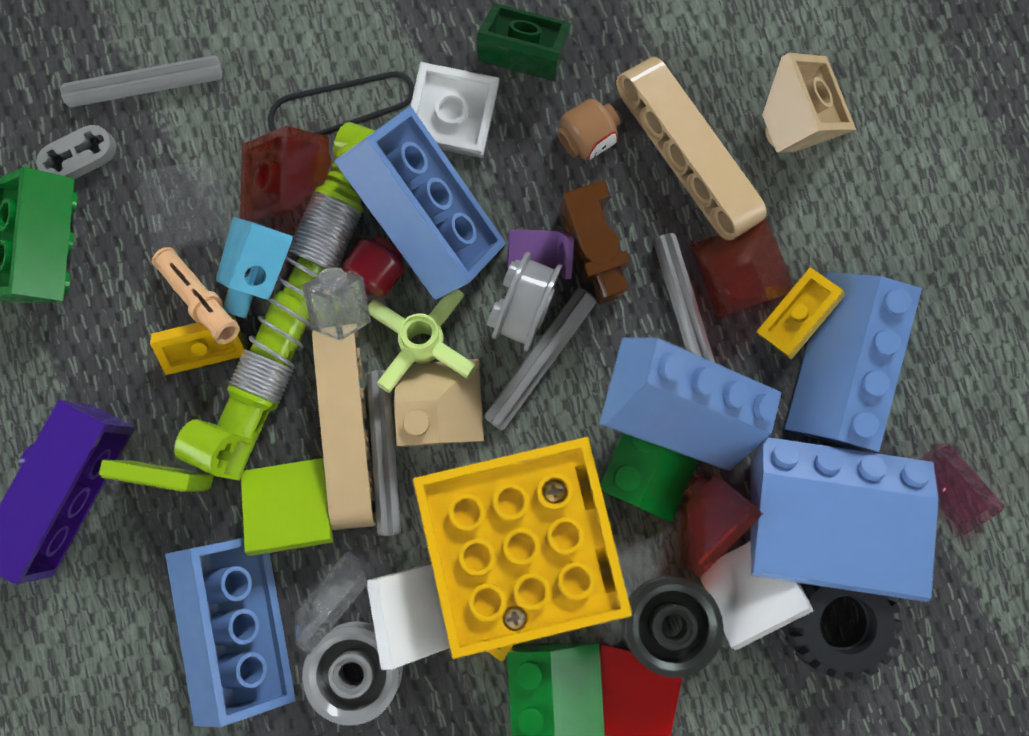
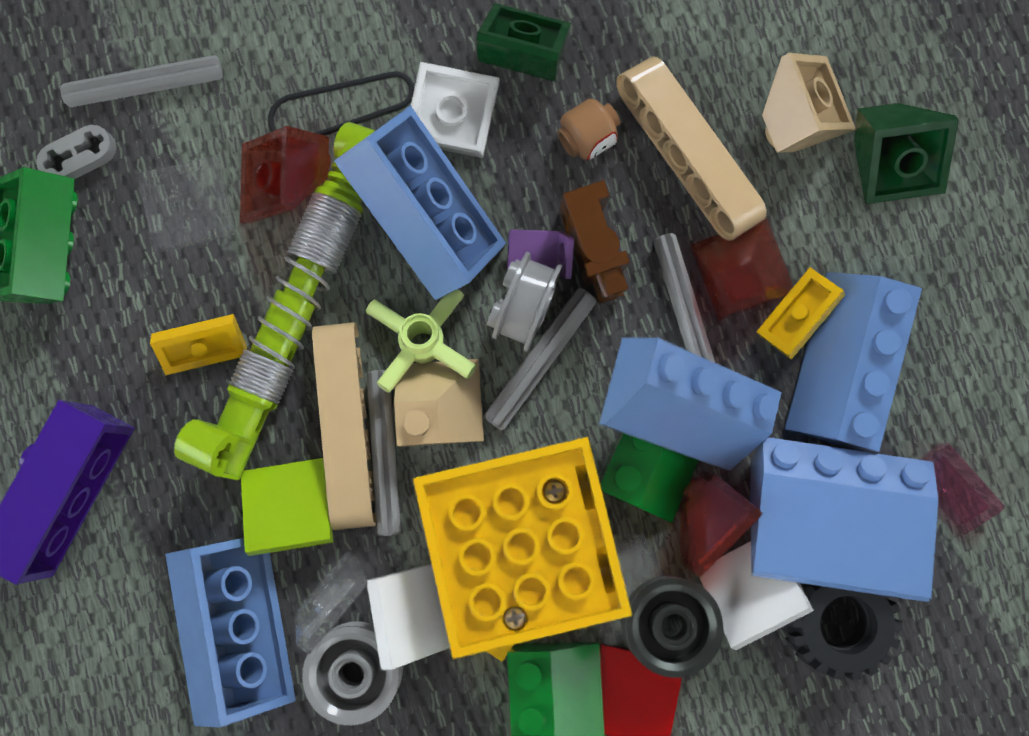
lime tile [99,460,214,492] -> none
light nougat pin [151,247,240,344] -> none
medium azure torso [216,216,293,318] -> none
clear brick [302,268,371,341] -> none
dark red head [342,236,404,300] -> none
none -> dark green slope [854,103,959,204]

